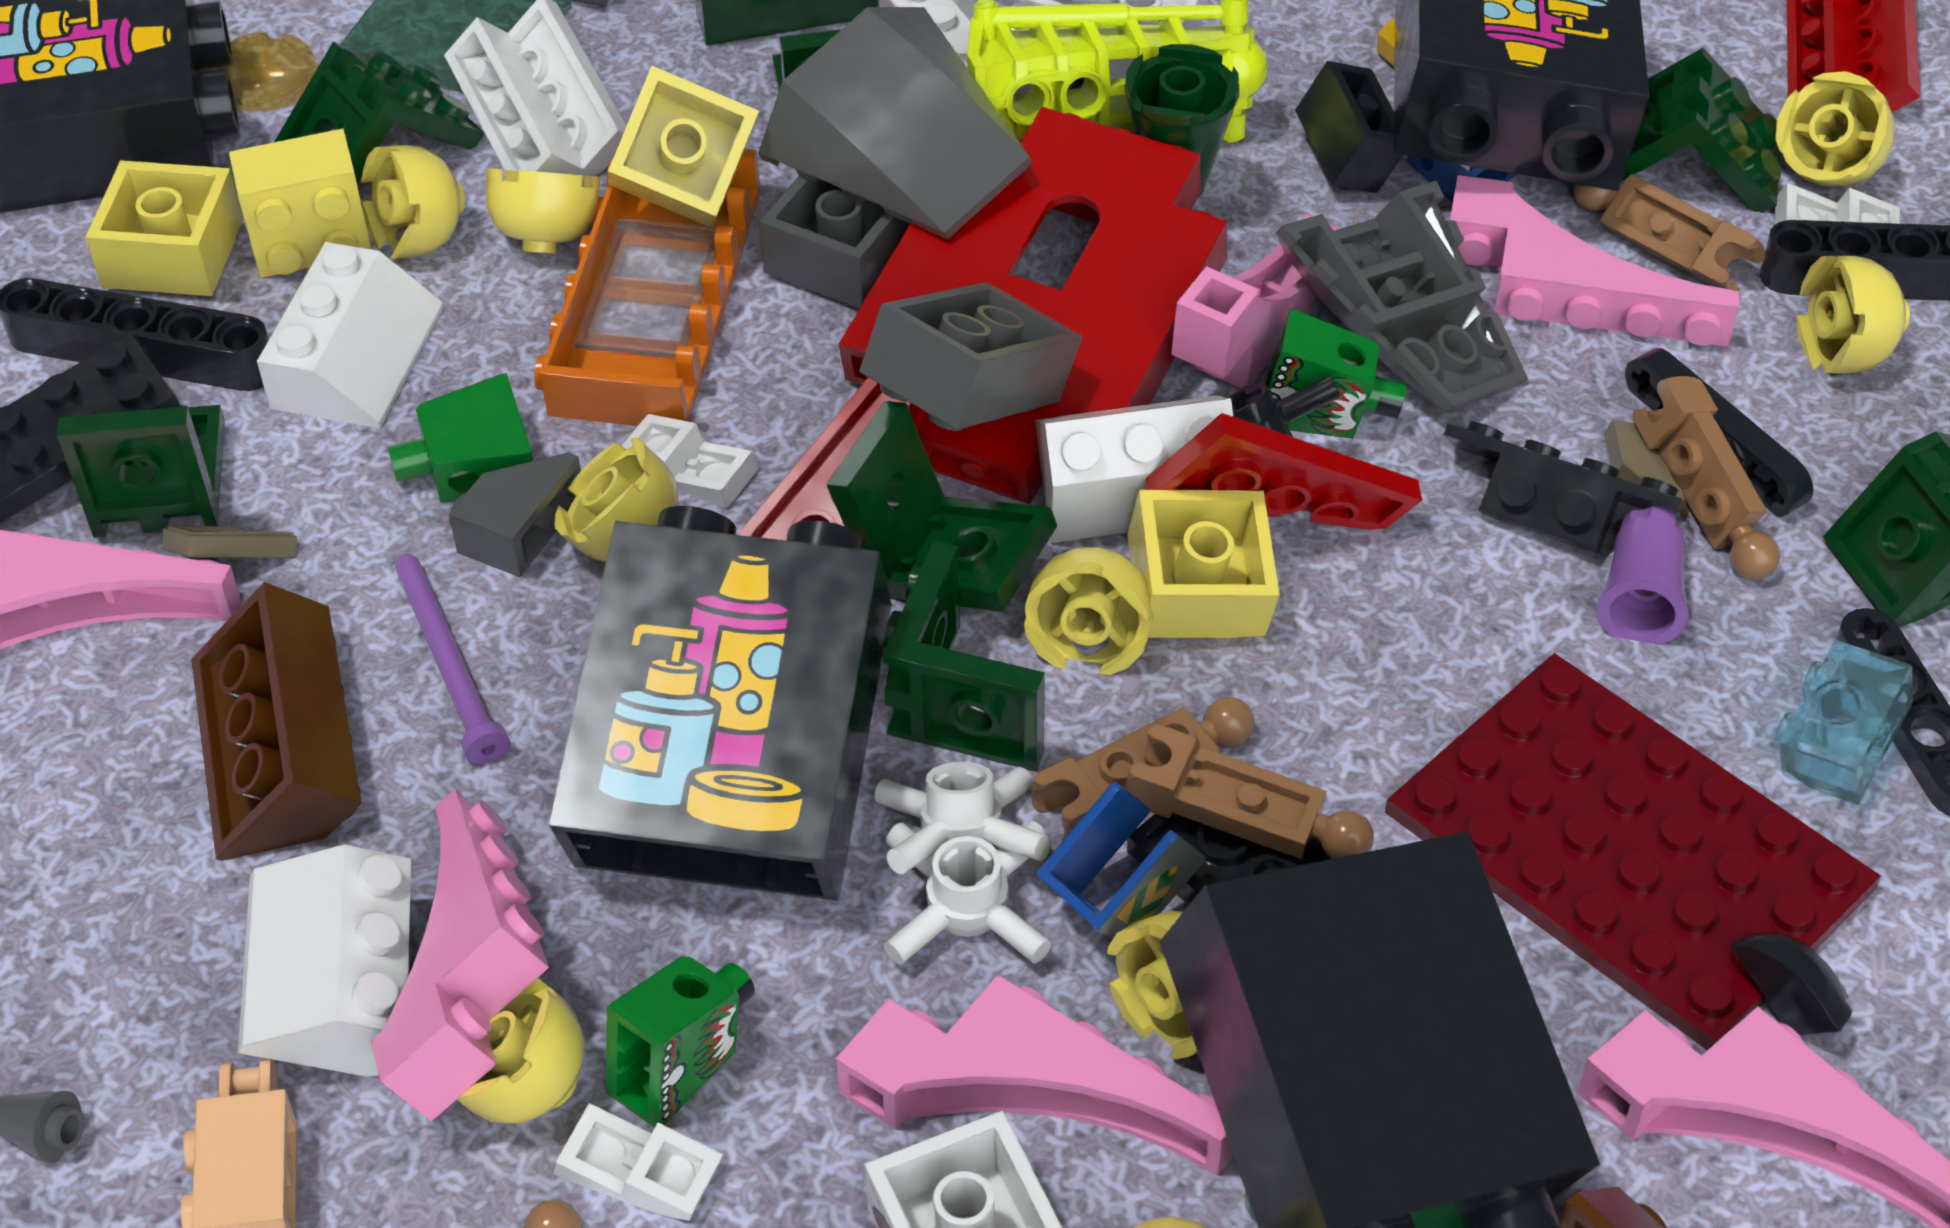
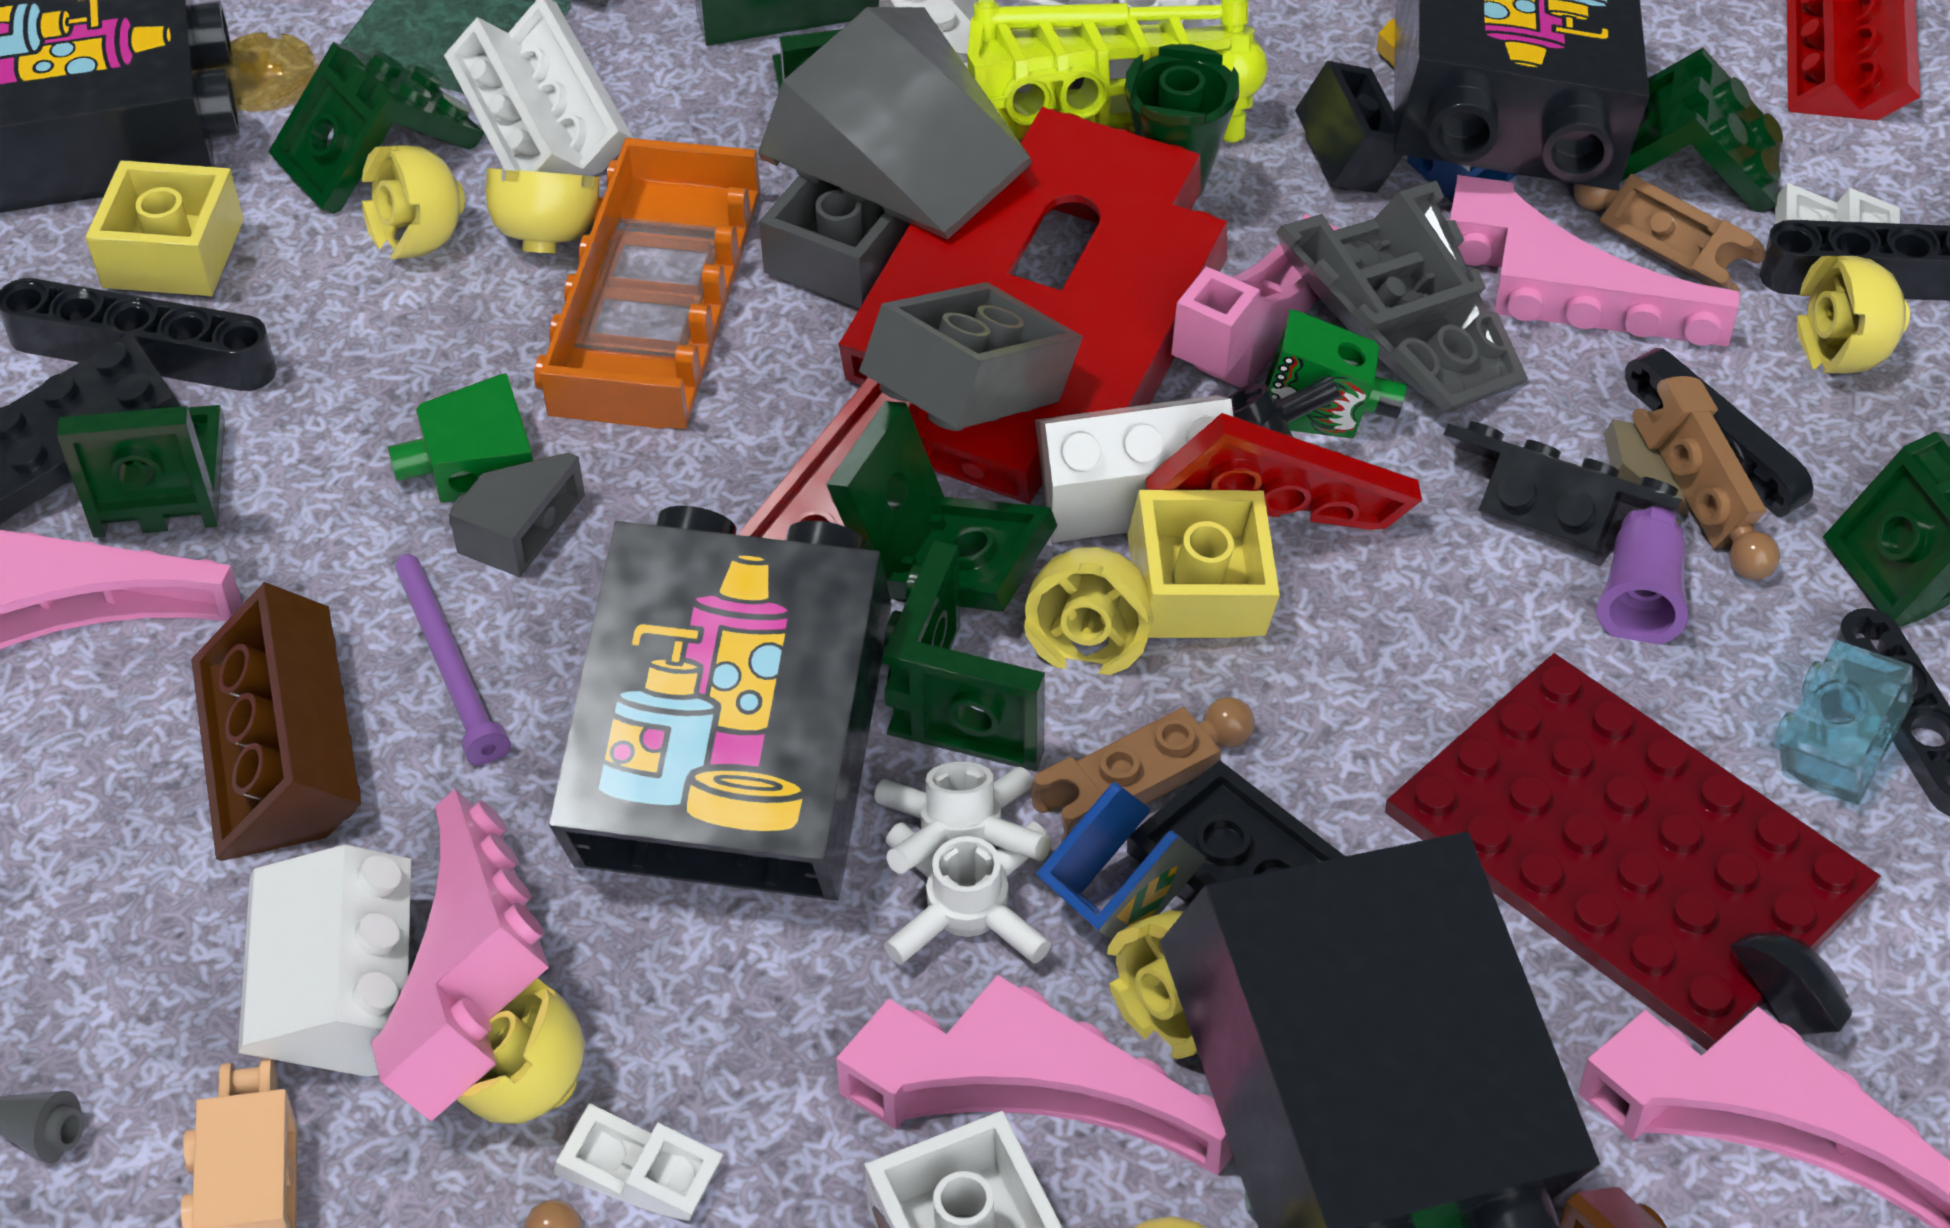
dark tan tile [162,526,297,558] -> none
light yellow brick [229,129,371,278] -> none
white slope [257,242,444,428] -> none
light yellow cylinder [555,438,678,562] -> none
green torso [606,956,755,1128] -> none
light yellow brick [607,66,759,228] -> none
white slope [622,414,759,509] -> none
medium nougat plate [1126,724,1374,859] -> none
light yellow cylinder [1776,71,1896,188] -> none

